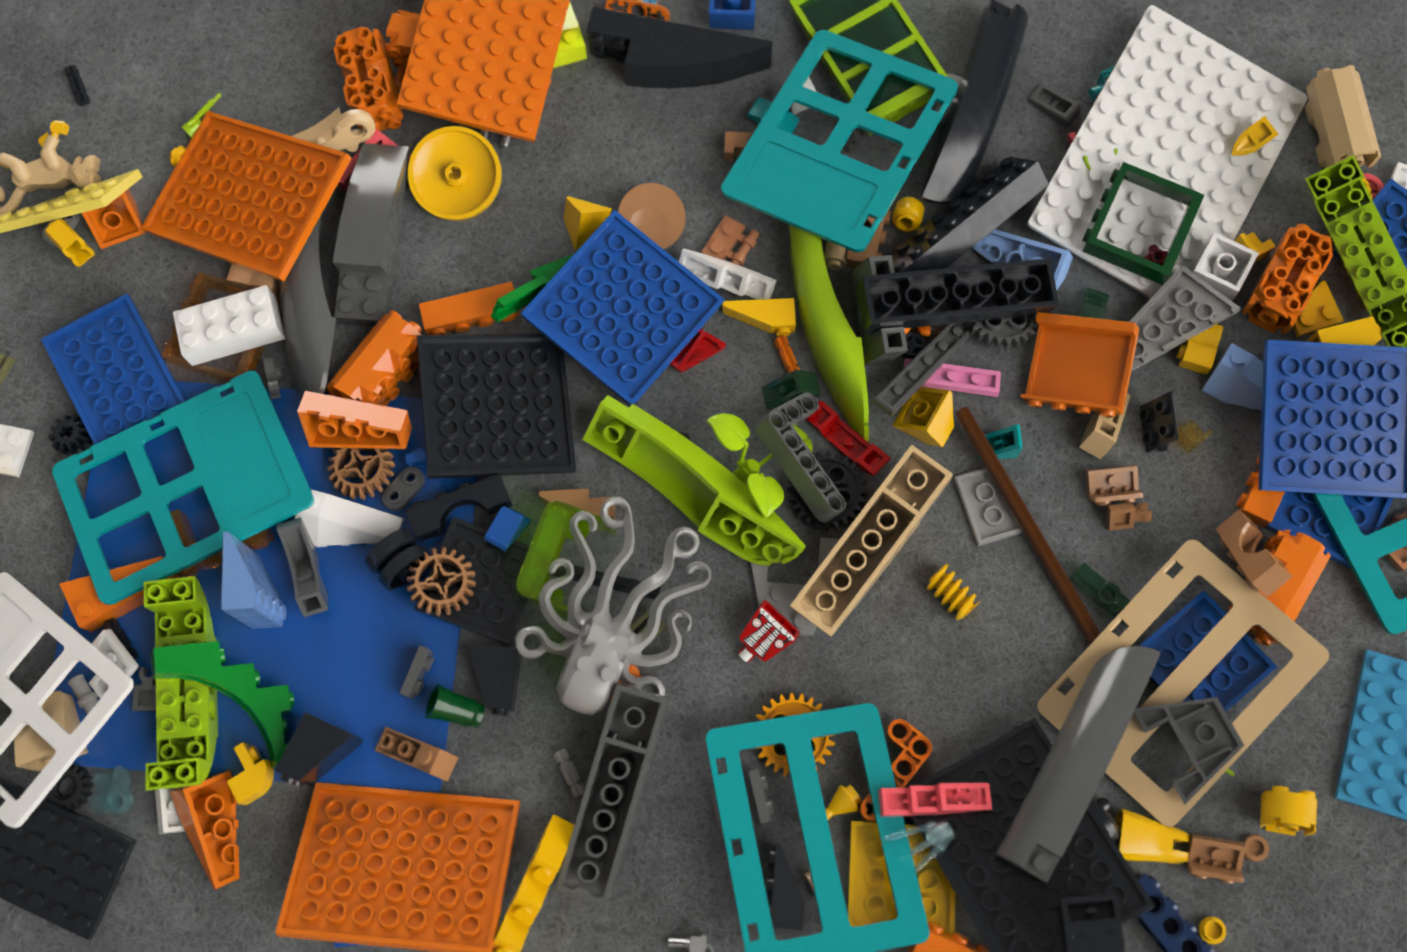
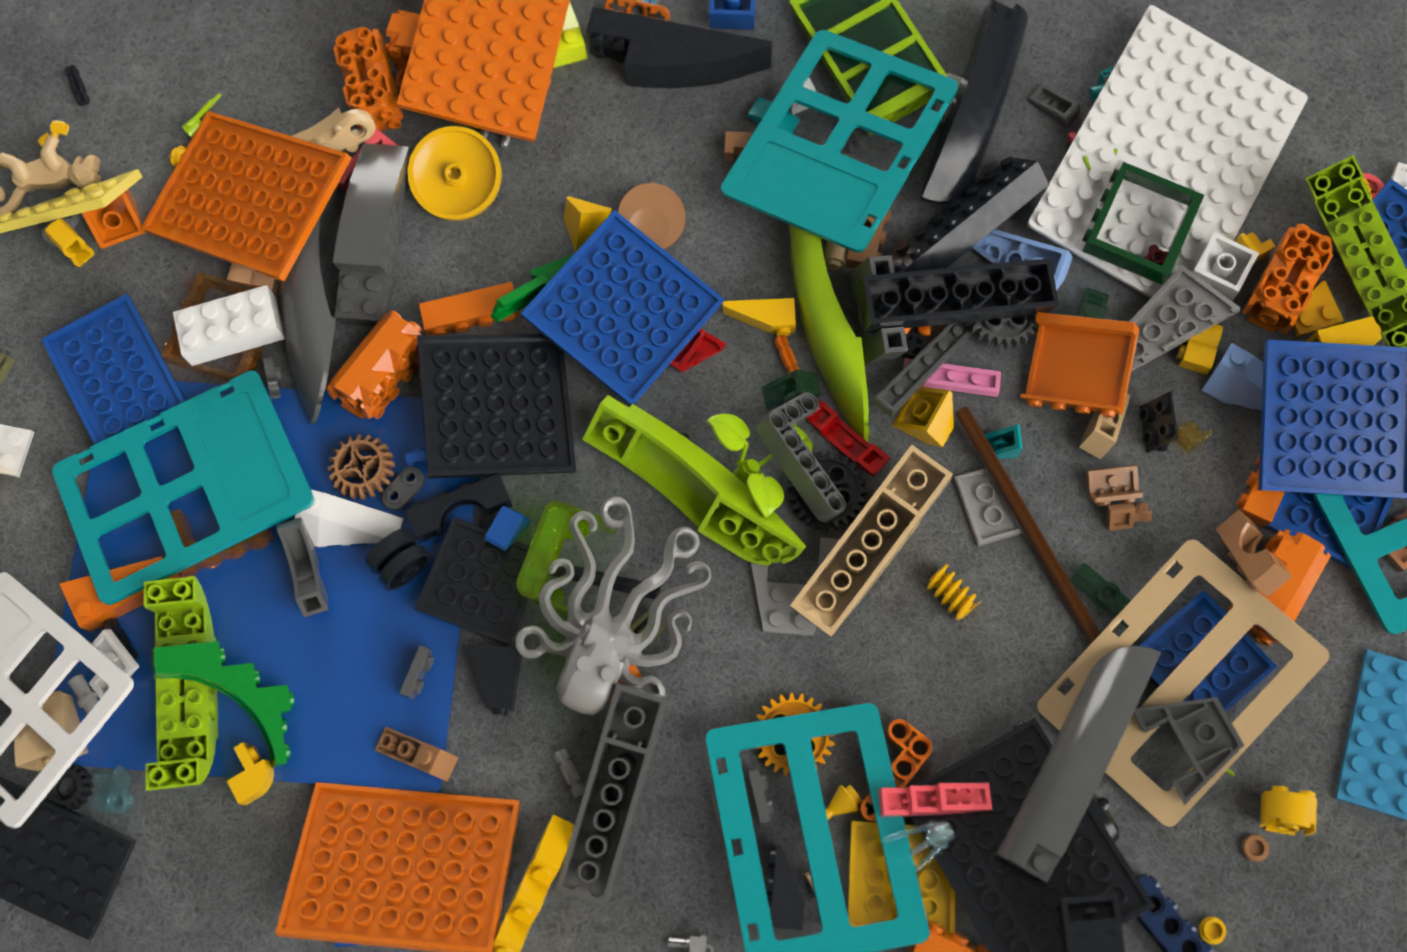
black gear [48,414,92,455] -> none
dark grey plate [132,667,156,712] -> none
white plate [155,787,185,834] -> none
orange wedge [170,770,239,889] -> none
medium blue slope [221,532,287,629] -> none
black slope [275,712,363,788] -> none
orange wedge [297,391,412,449] -> none
medium nougat gear [406,547,476,616] -> none
dark green plant [425,684,485,728] -> none
medium nougat slope [539,489,616,521] -> none
white slope [679,249,777,300] -> none
nougat plate [701,215,759,266] -> none
torso [738,599,800,662] -> none
yellow head [892,197,925,232] -> none
yellow piece [1115,808,1190,864] -> none
medium nougat bracket [1185,833,1246,884] -> none
yellow plate [1231,116,1279,156] -> none
tan brick [1305,65,1381,169] -> none

